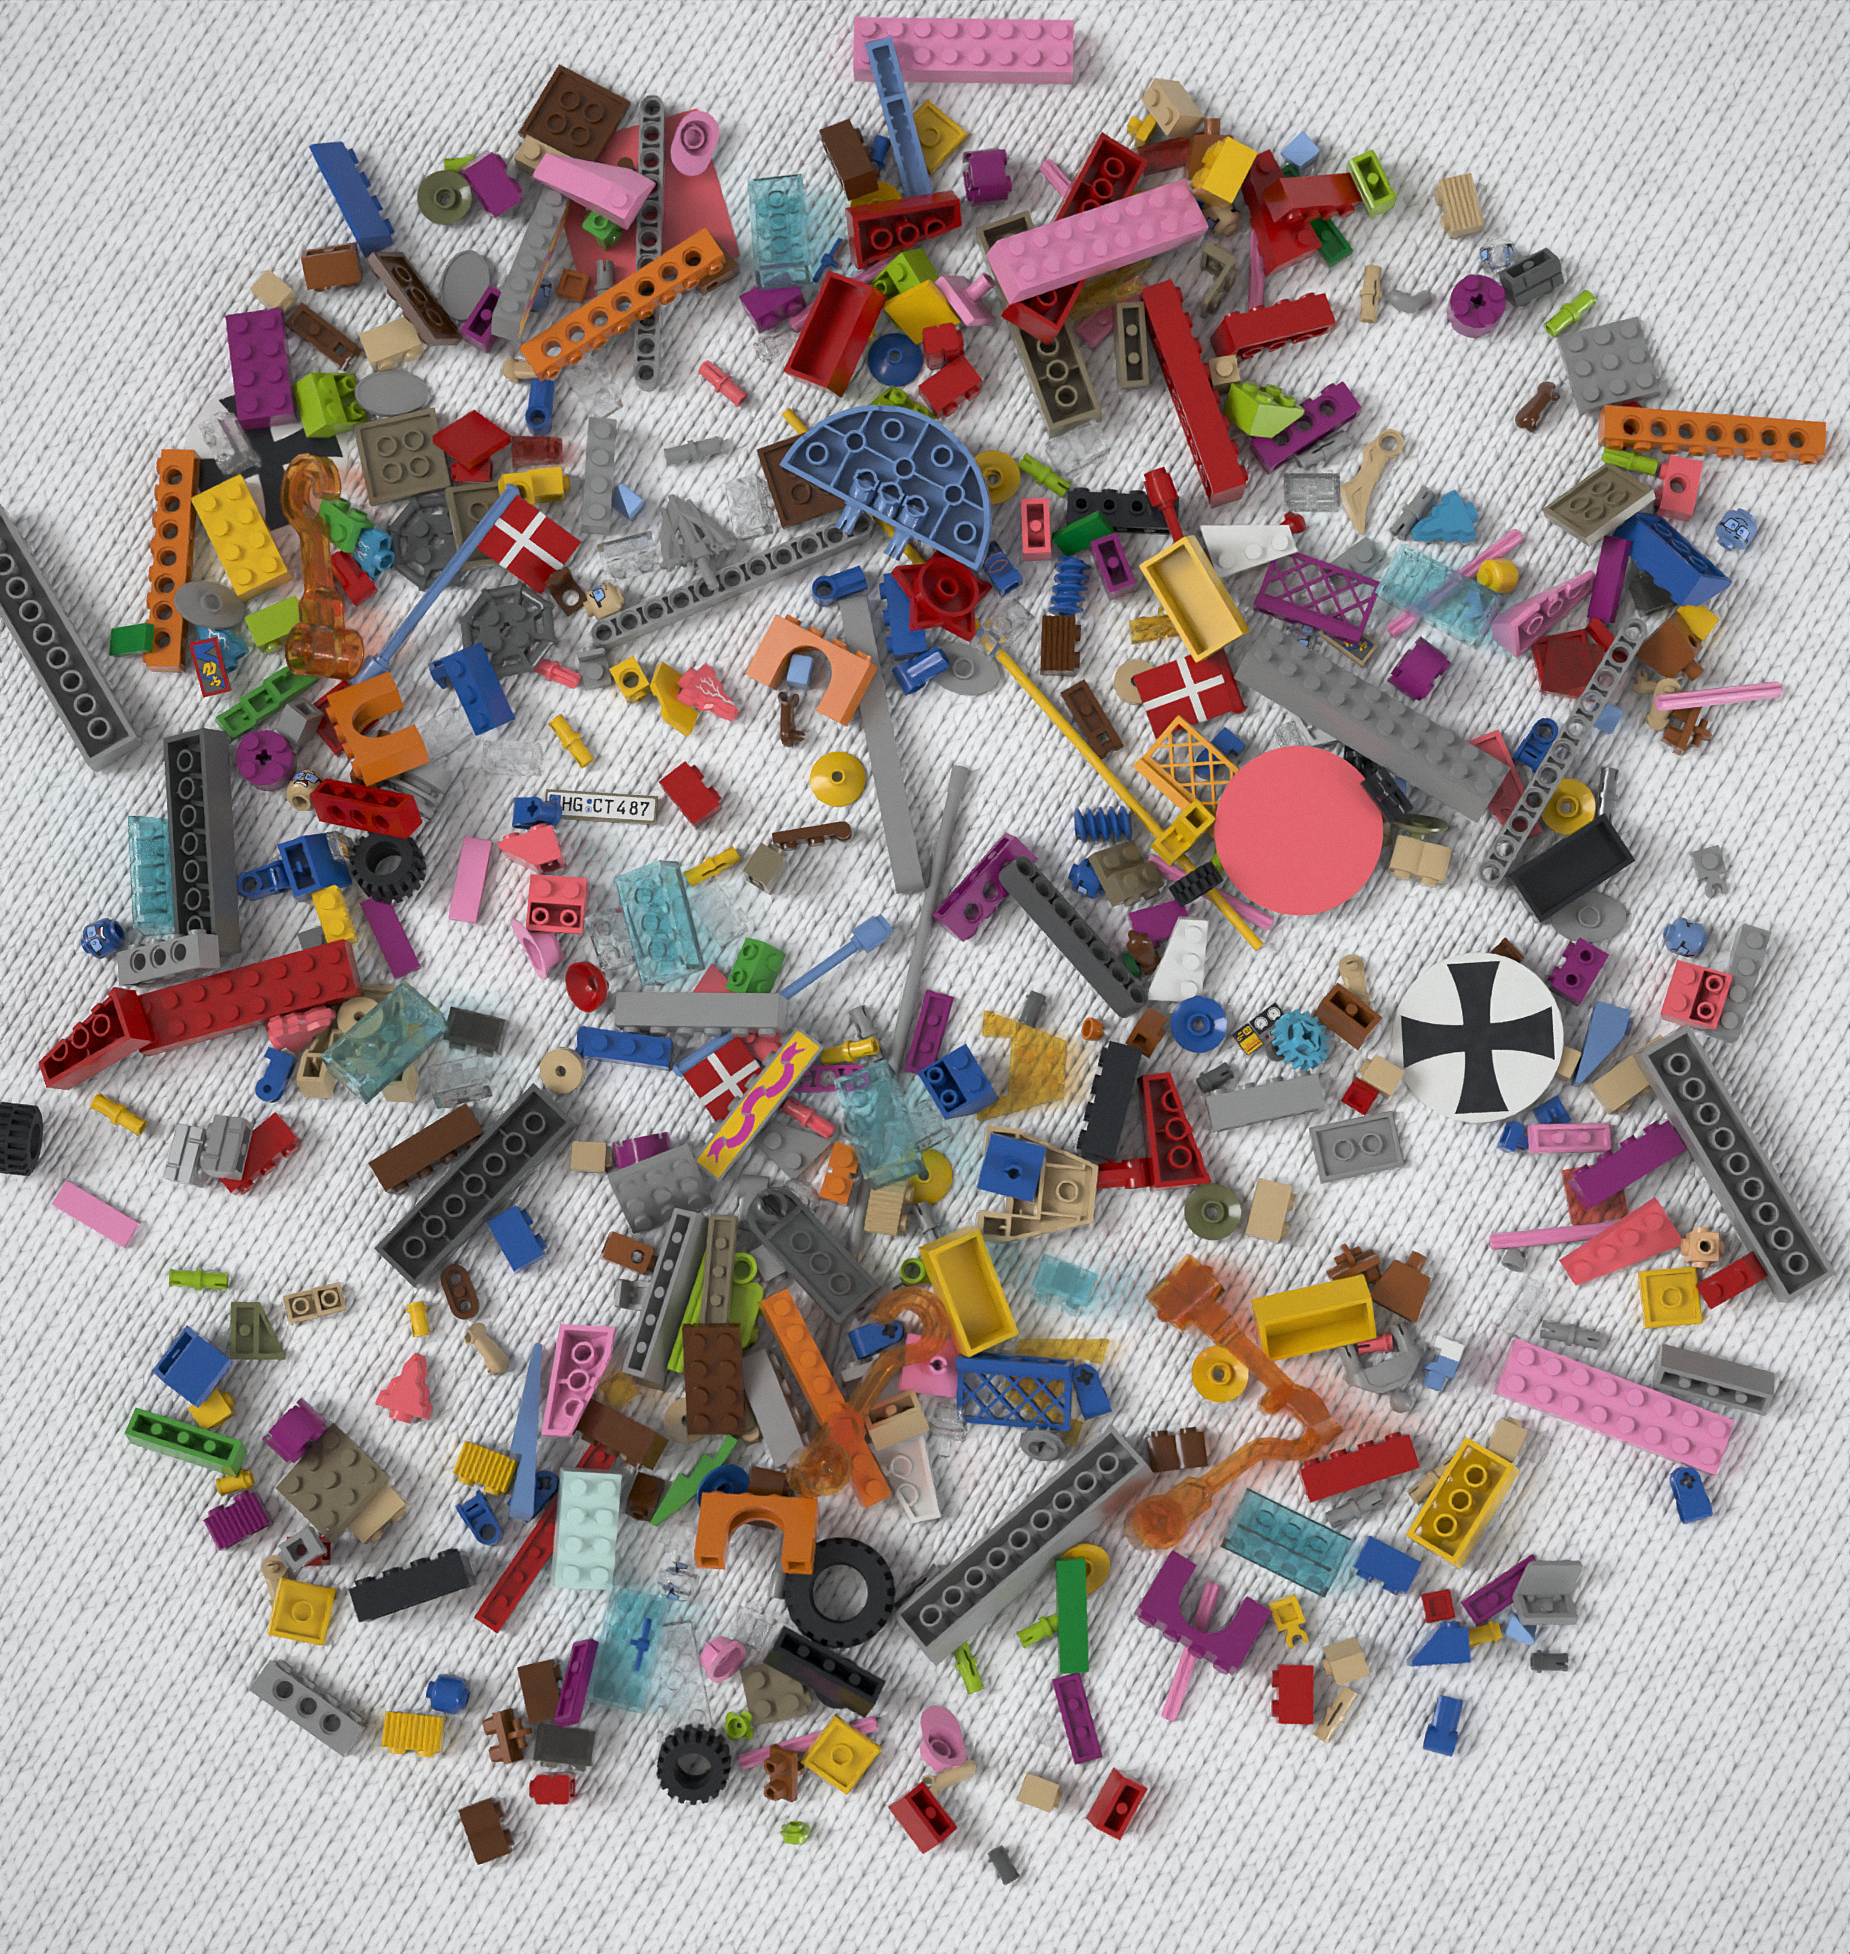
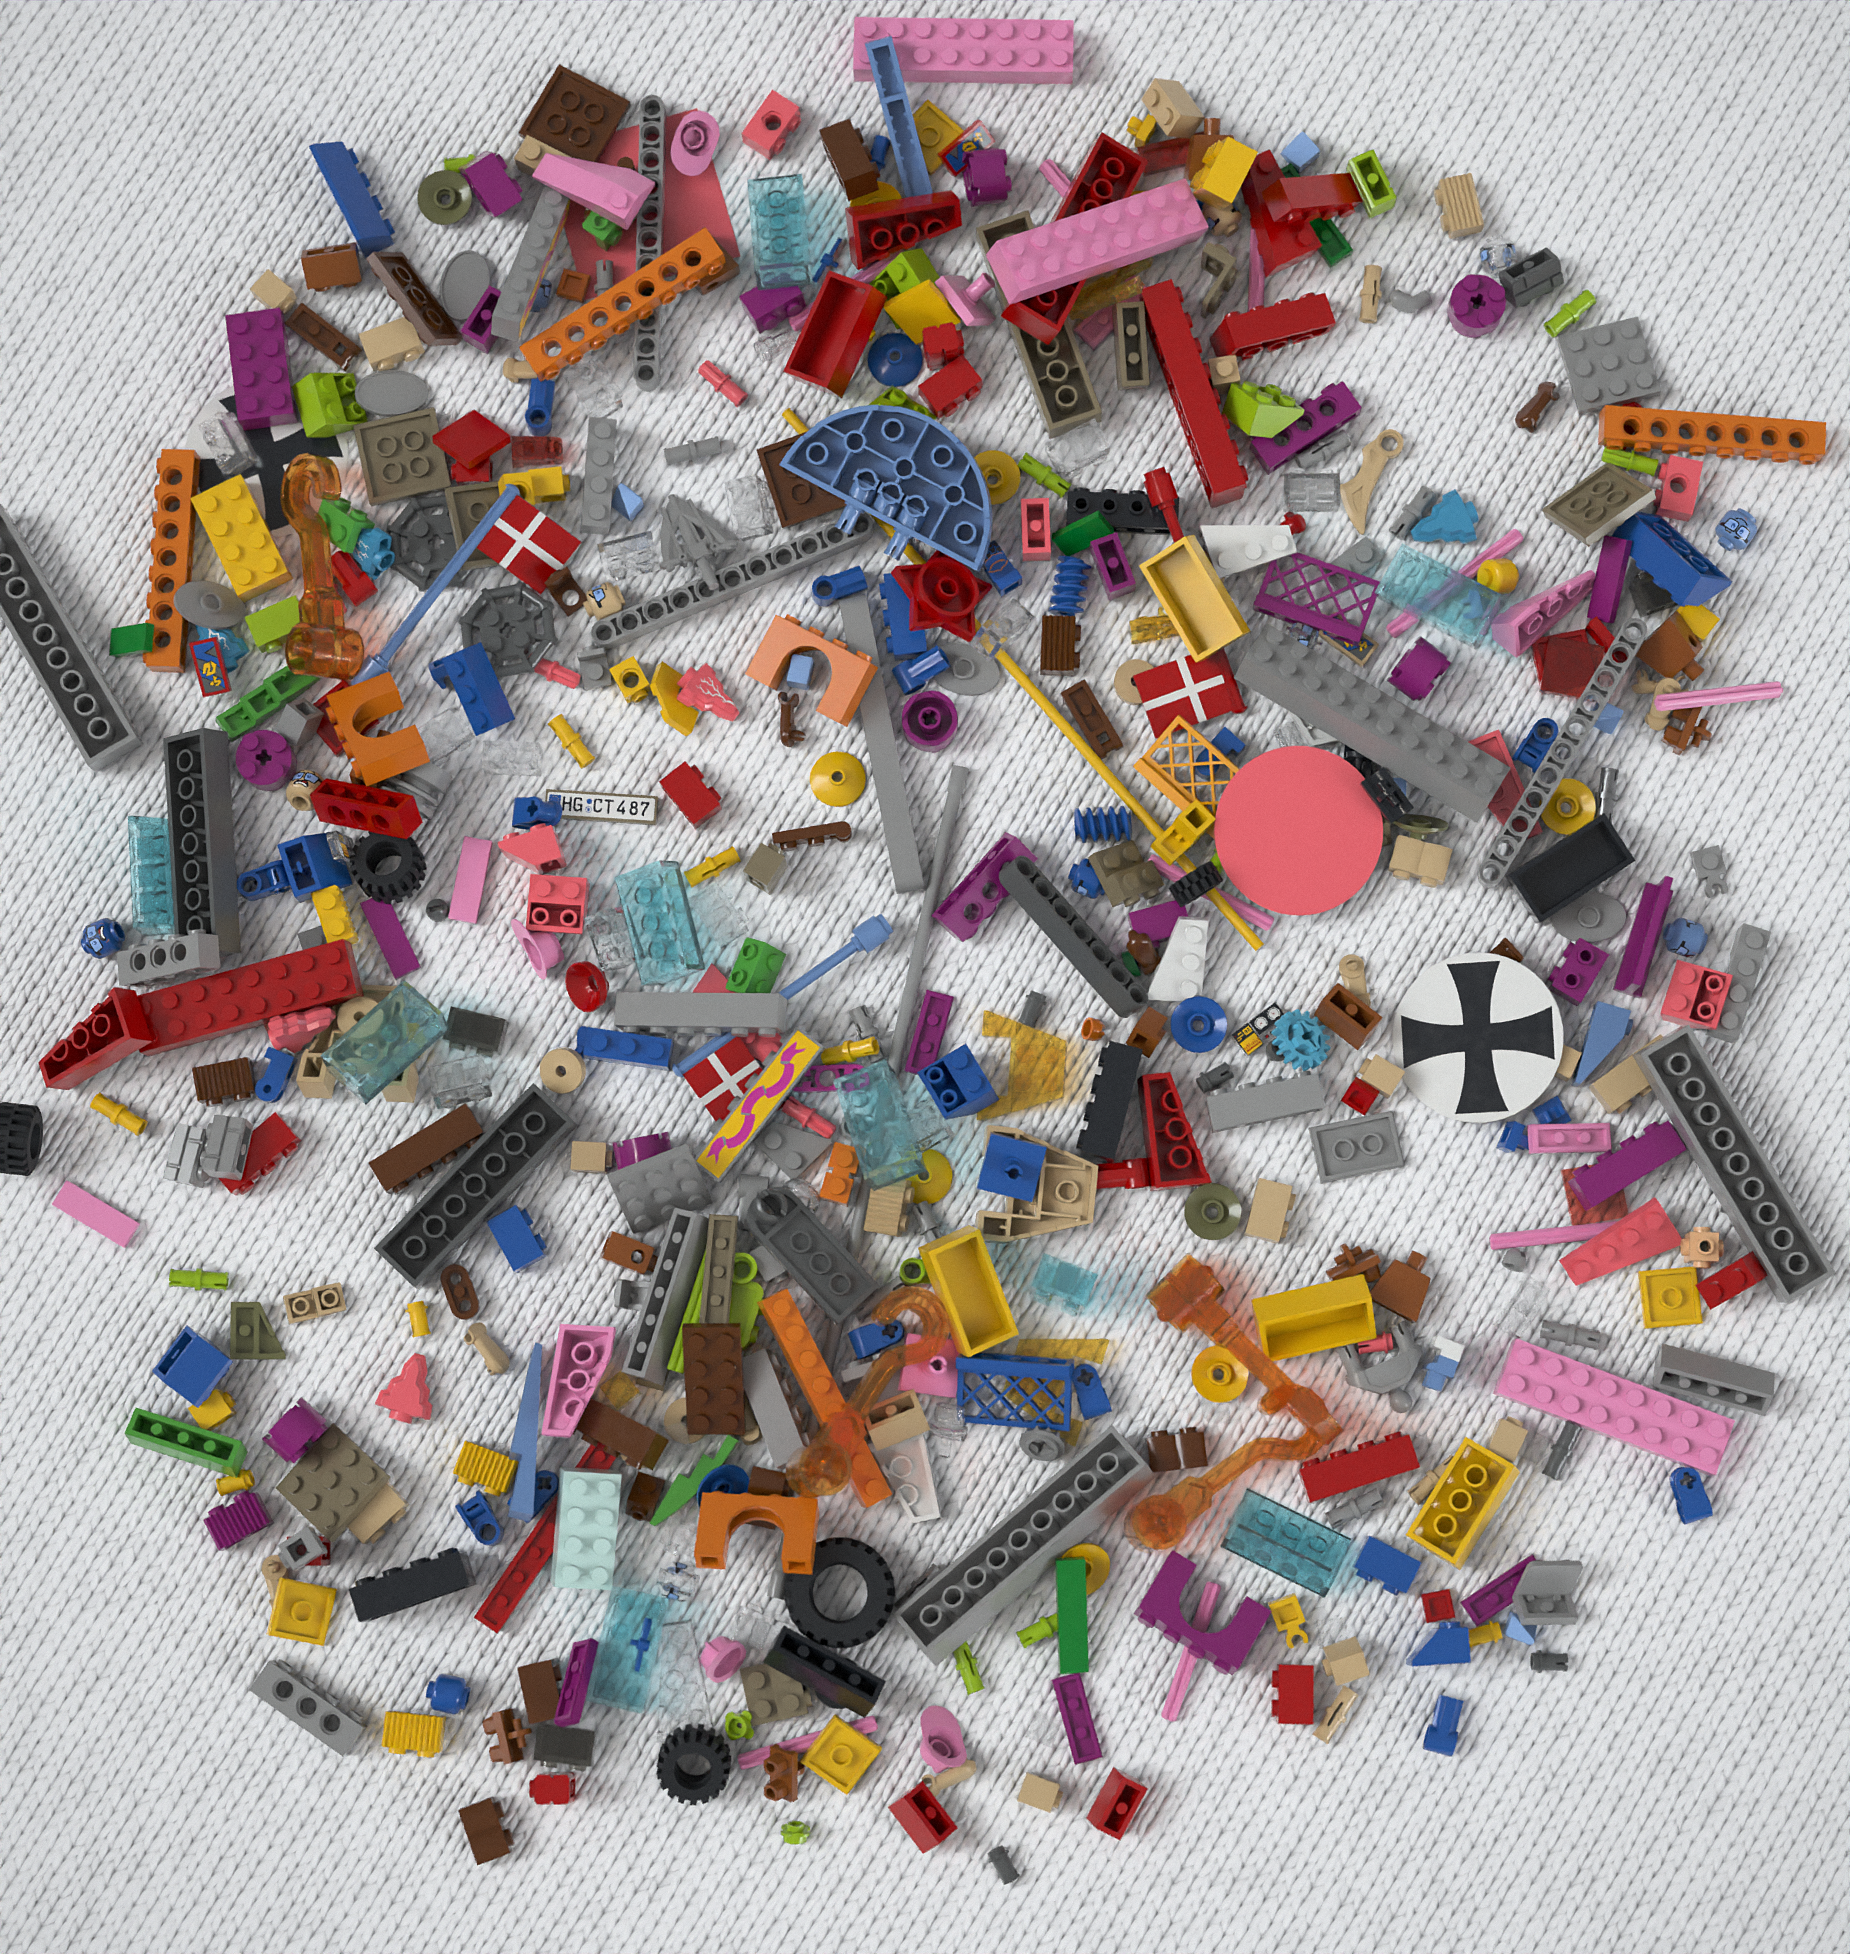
none -> reddish brown brick [192,1057,256,1107]
none -> dark grey hinge [426,899,449,922]
none -> coral brick [741,90,802,160]
none -> magenta brick [902,691,958,753]
none -> tile [937,119,996,177]
none -> dark grey pin [1542,1421,1582,1481]
none -> magenta fence [1612,875,1674,999]

